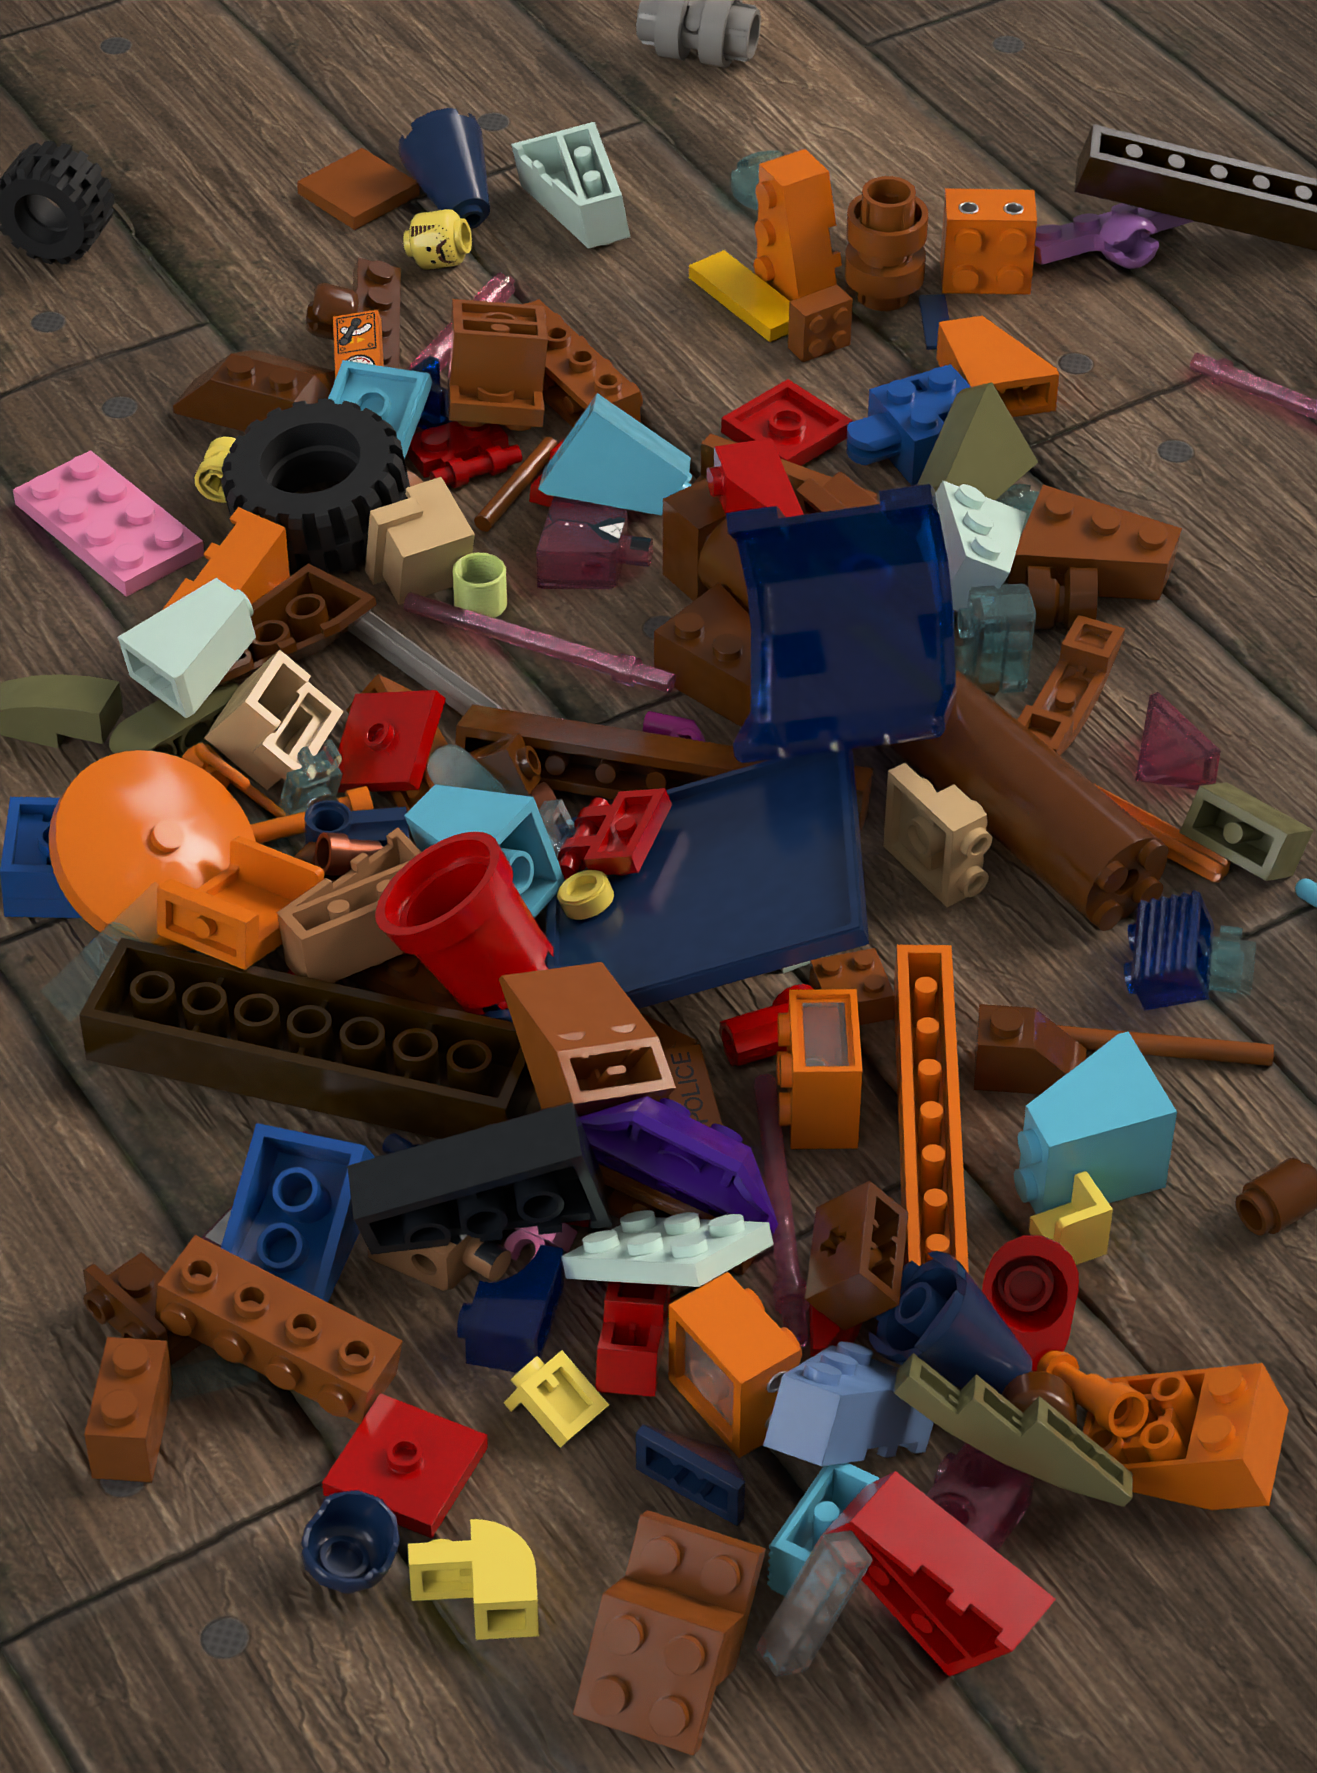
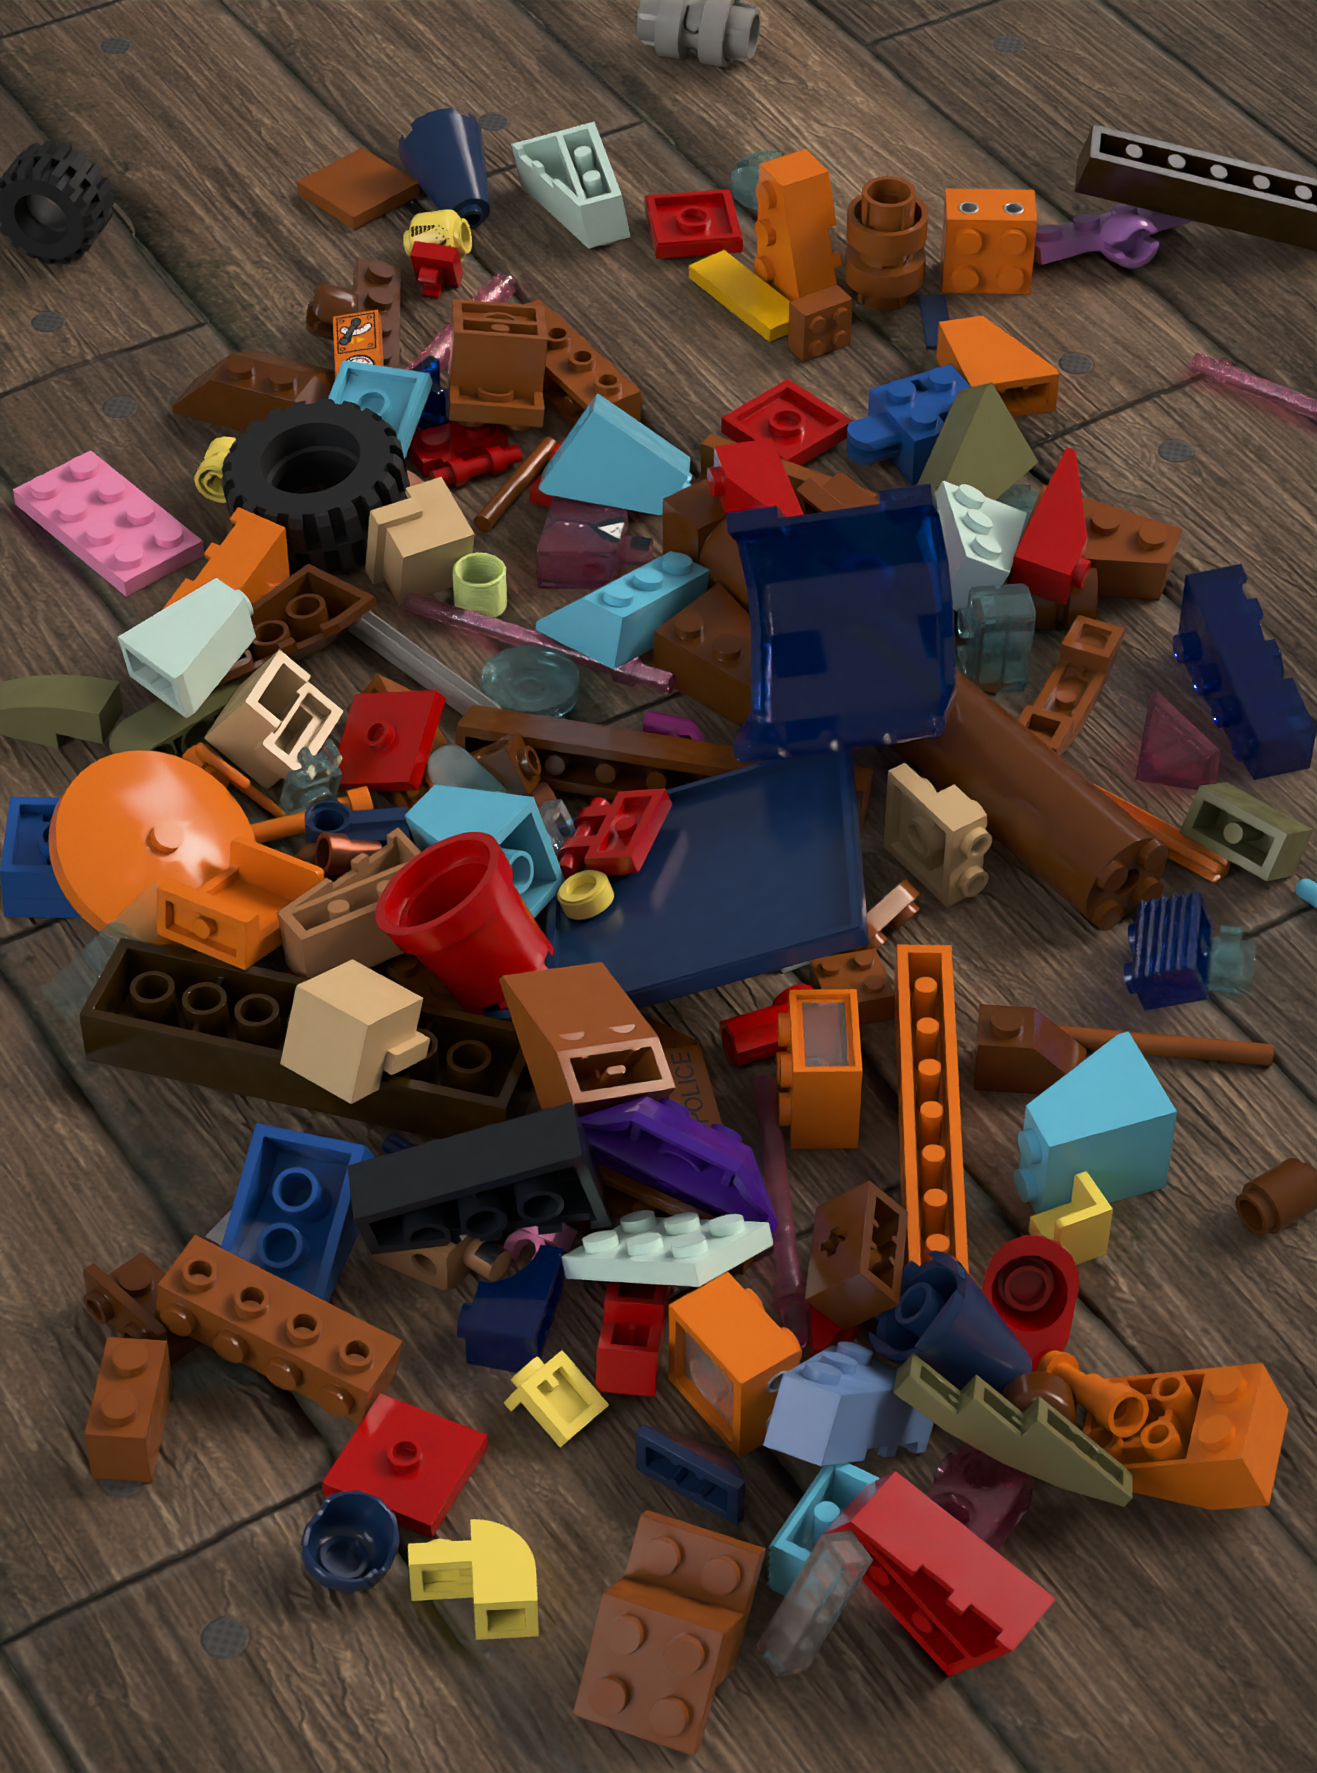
none -> tan plate [280,959,430,1104]
none -> red tile [410,241,463,299]
none -> clear light blue tile [481,645,579,718]
none -> medium azure slope [535,551,710,670]
none -> red plate [644,189,743,259]
none -> plate [841,879,920,954]
none -> red slope [1010,447,1091,605]
none -> clear blue wedge [1172,564,1317,780]

